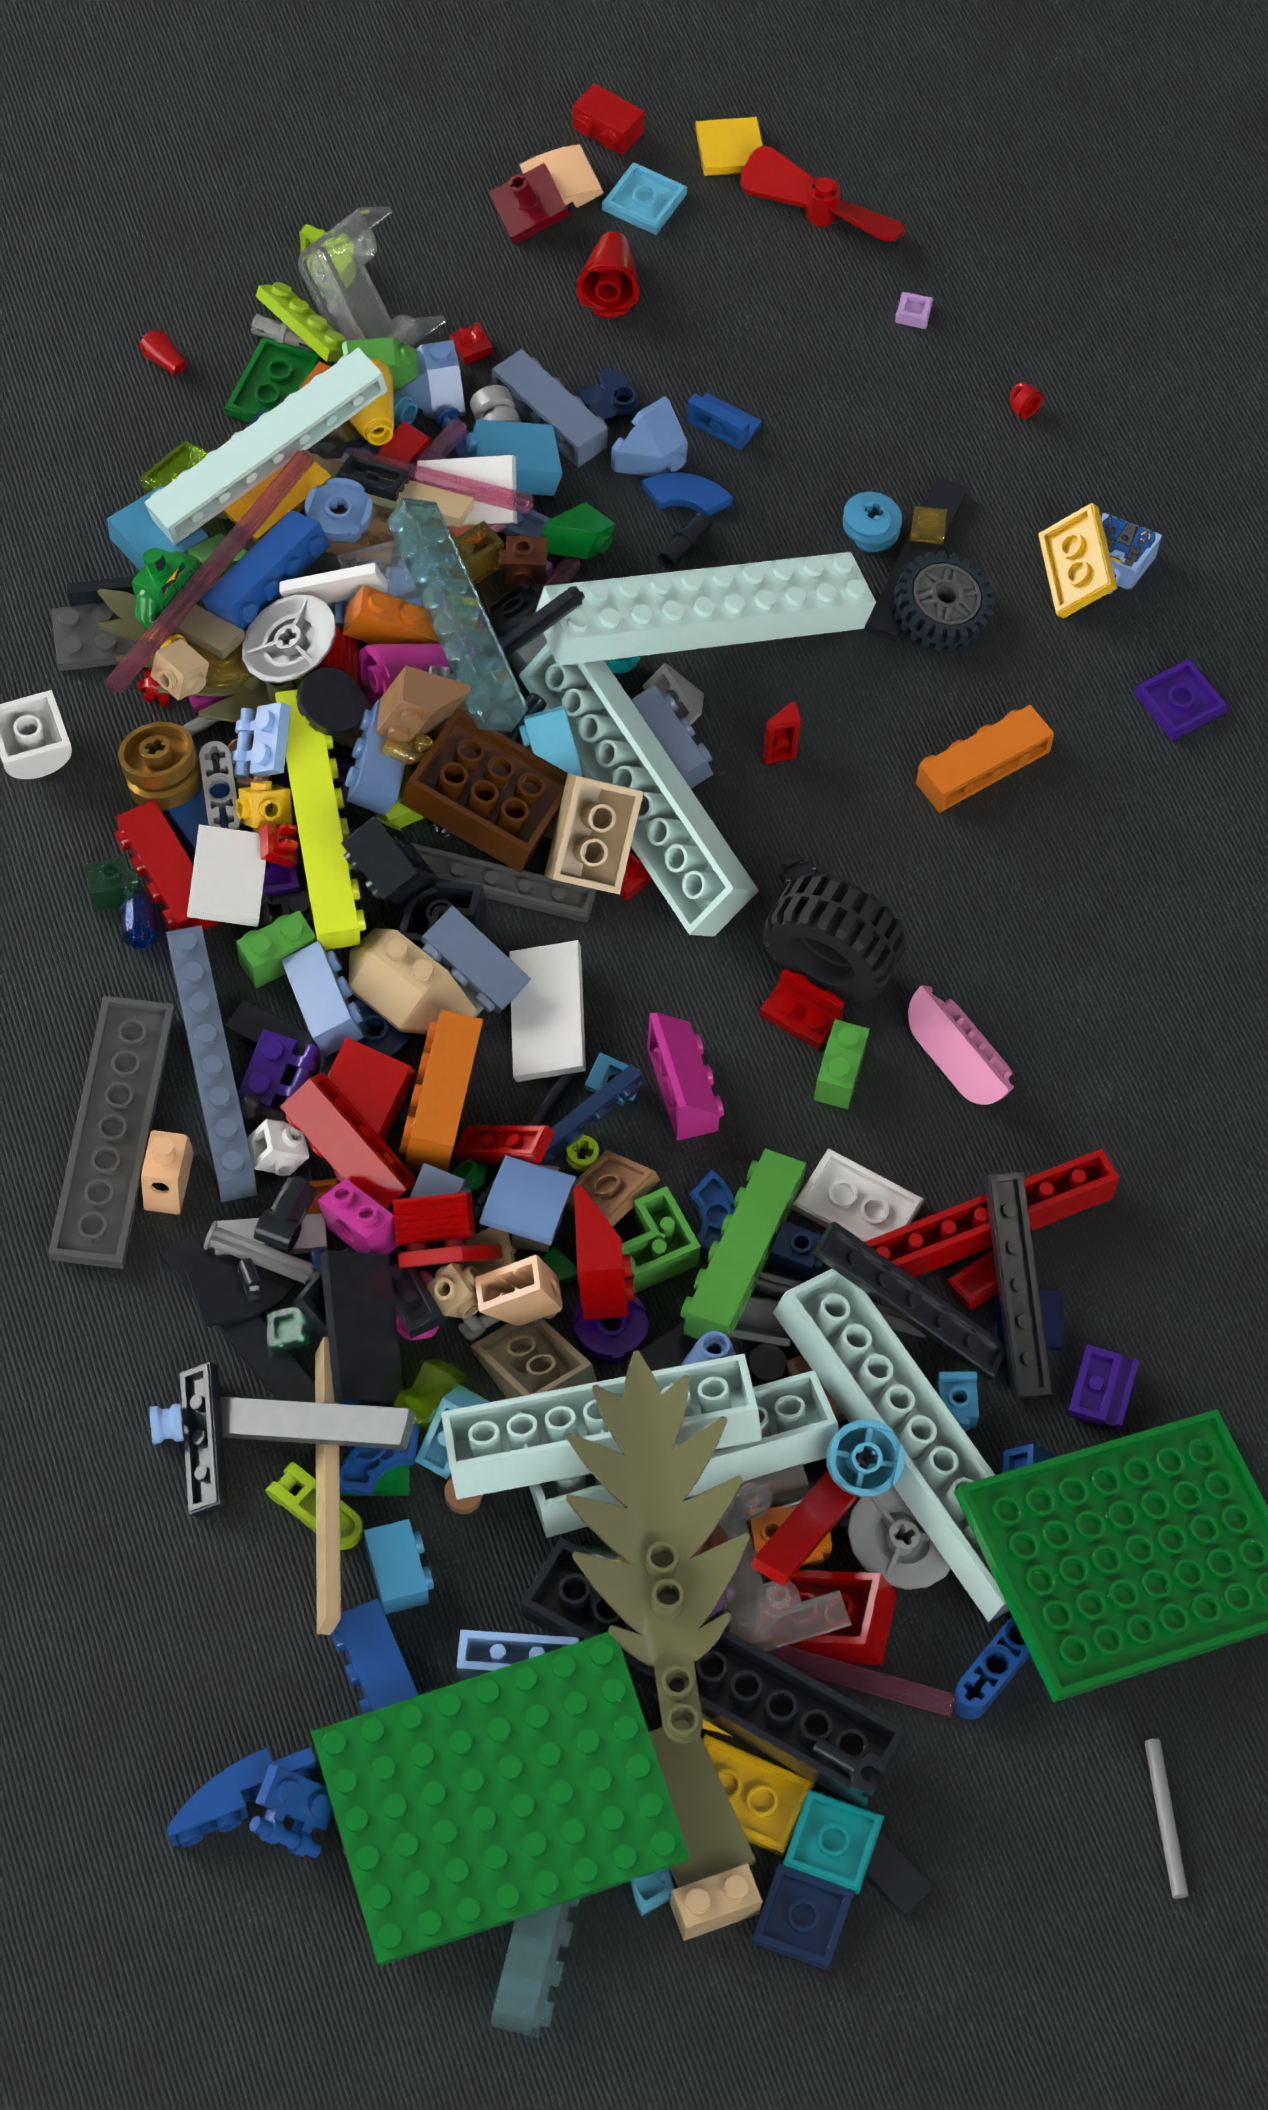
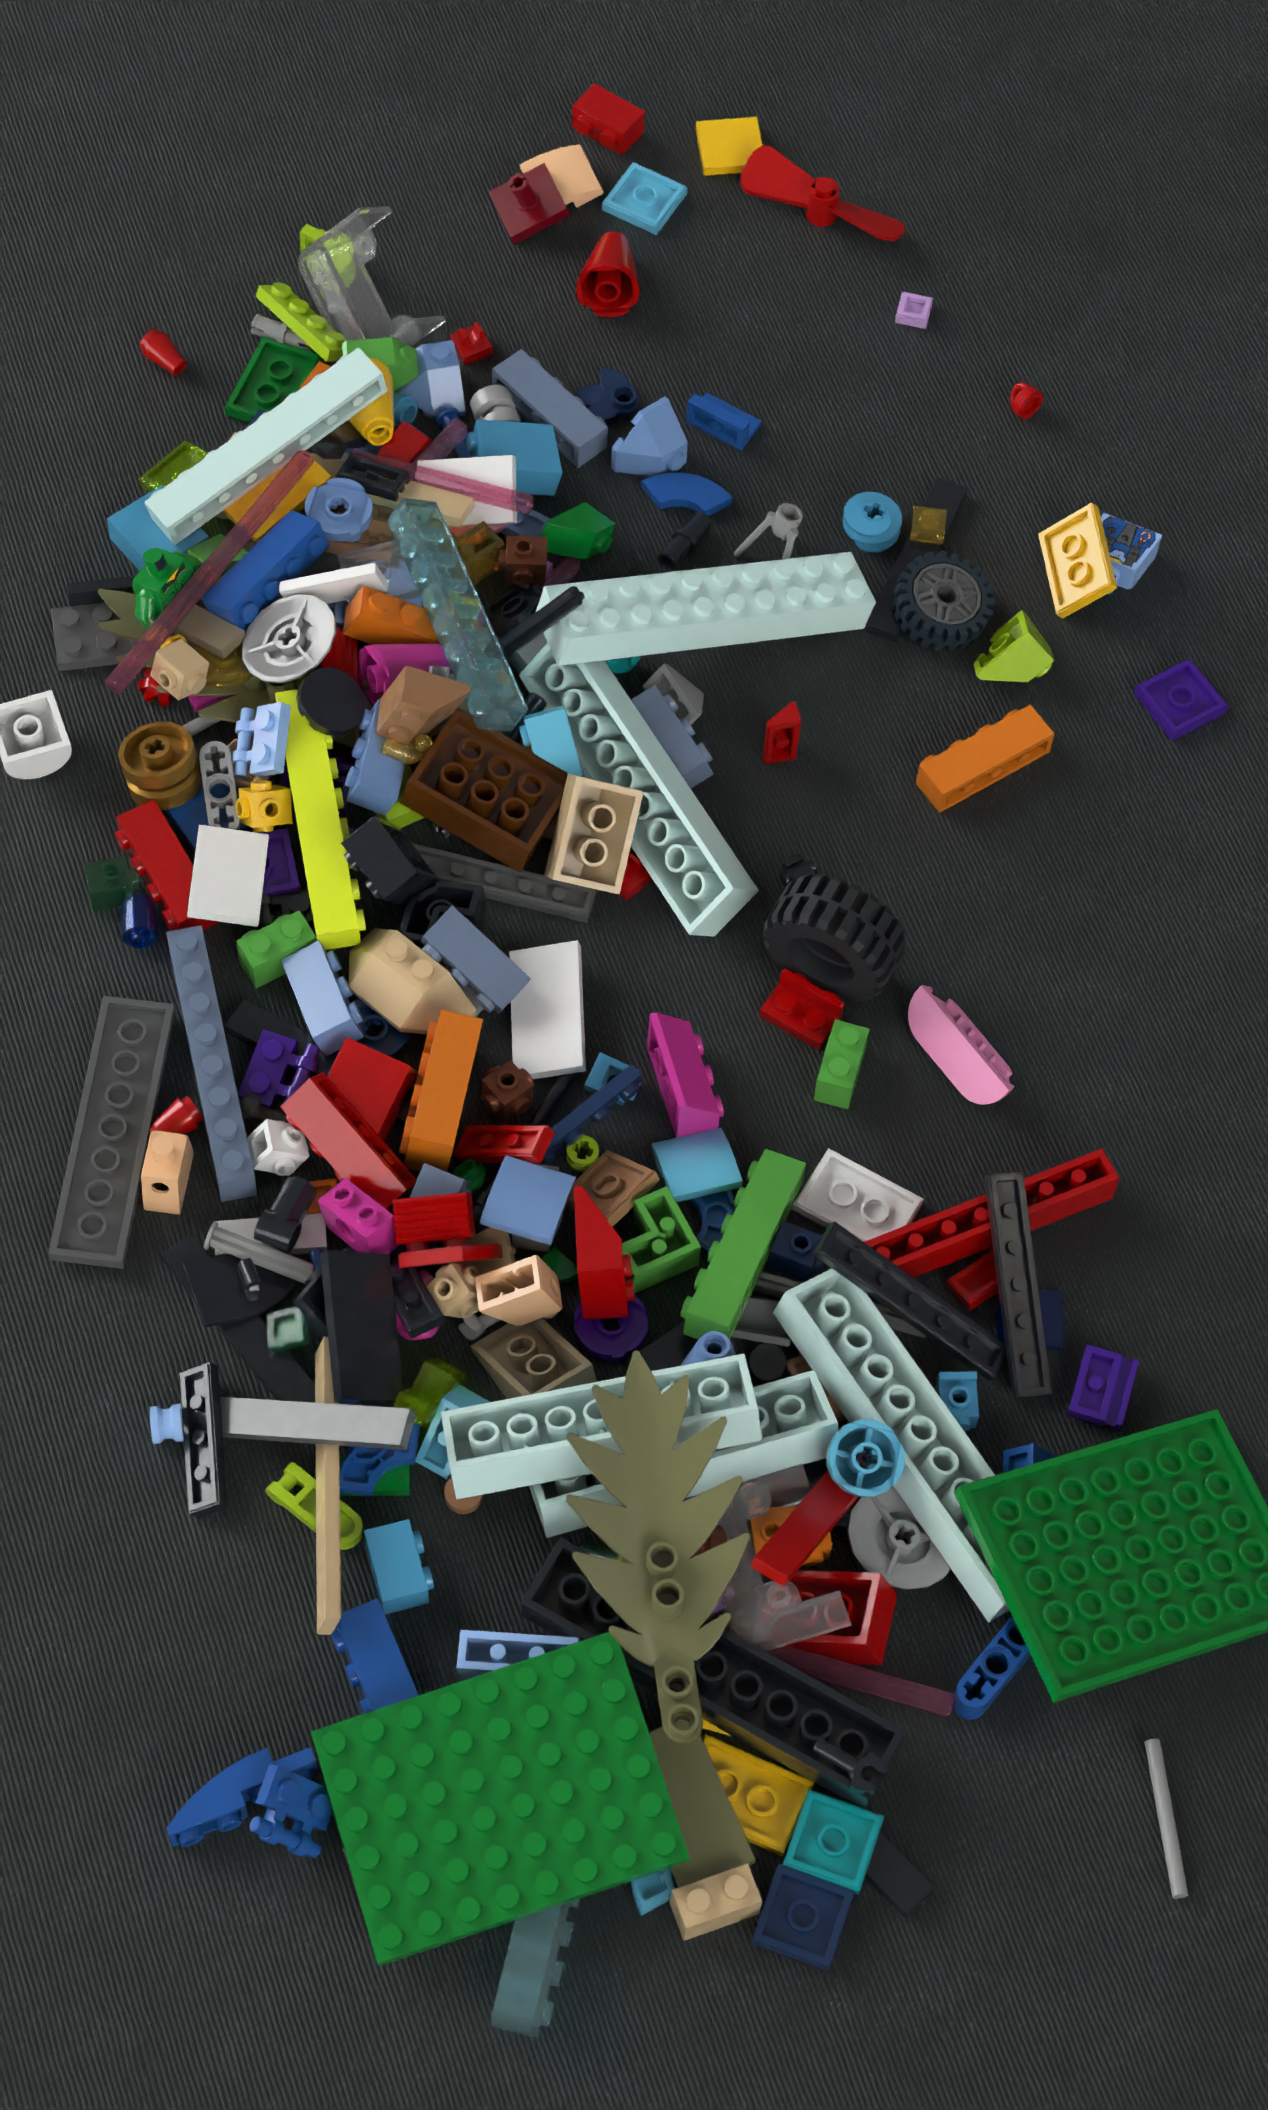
red tile [259,823,299,868] -> none
none -> red cone [149,1096,204,1134]
none -> copper brick [481,1060,534,1125]
none -> medium azure slope [651,1128,743,1202]
none -> light grey plant [734,503,803,559]
none -> lime slope [974,610,1054,682]

